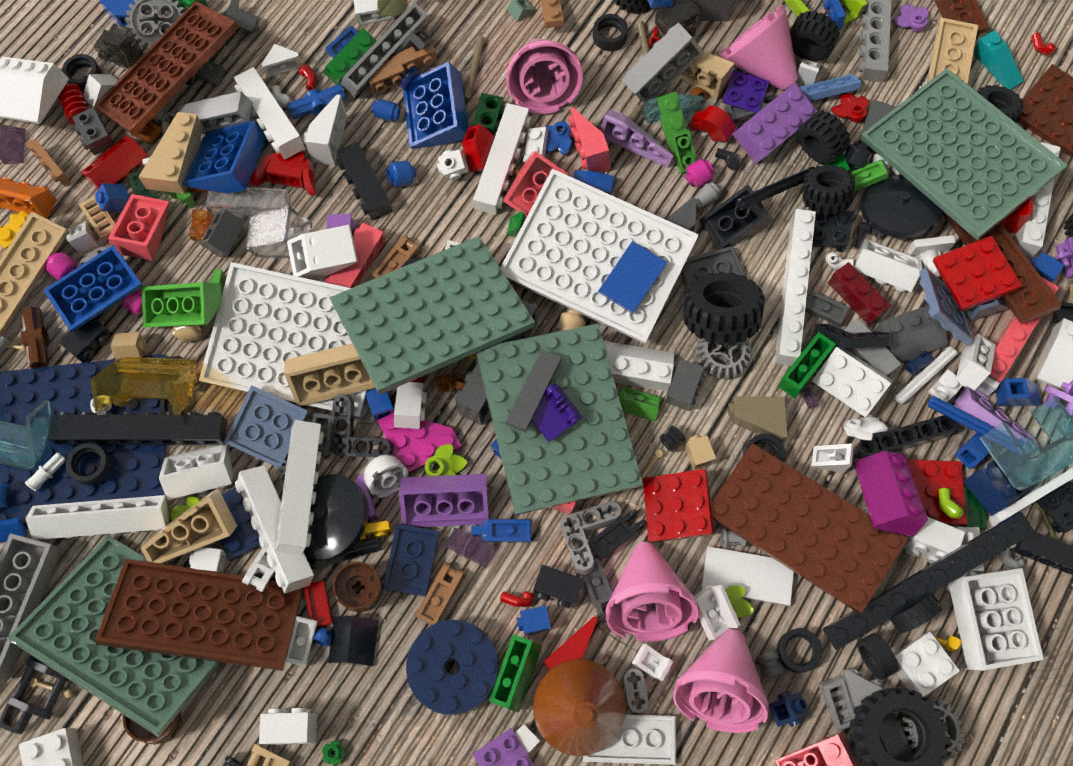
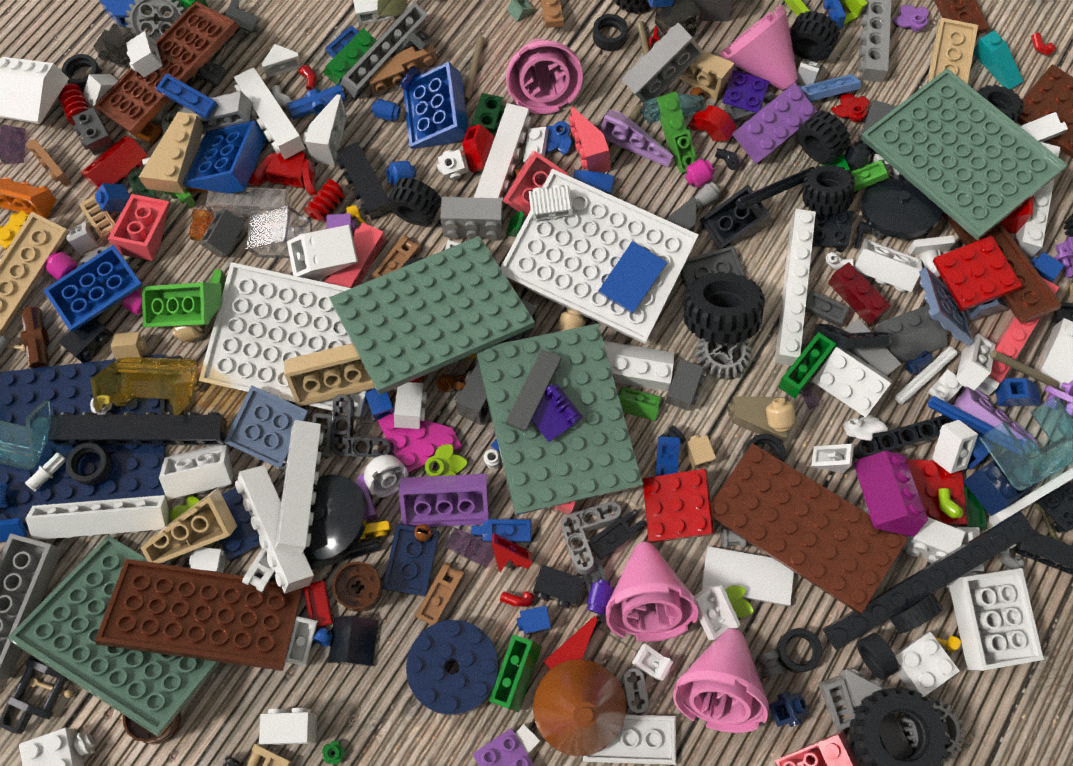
none -> white plate [73,732,95,756]
none -> white brick [126,31,163,77]
none -> blue tile [156,73,217,120]
none -> red piece [304,179,345,223]
none -> yellow hand [346,205,366,224]
none -> black tyre [387,178,442,226]
none -> dark orange hinge [414,524,432,542]
none -> light grey brick [440,197,503,240]
none -> white pin [483,449,500,469]
none -> red slope [492,533,533,572]
none -> white brick [529,184,573,221]
none -> dark purple brick [587,579,614,615]
none -> blue slope [655,436,680,476]
none -> tan head [766,398,796,432]
none -> white brick [932,420,978,474]
none -> dark tan bar [990,350,1058,388]
none -> white panel [1020,112,1068,142]

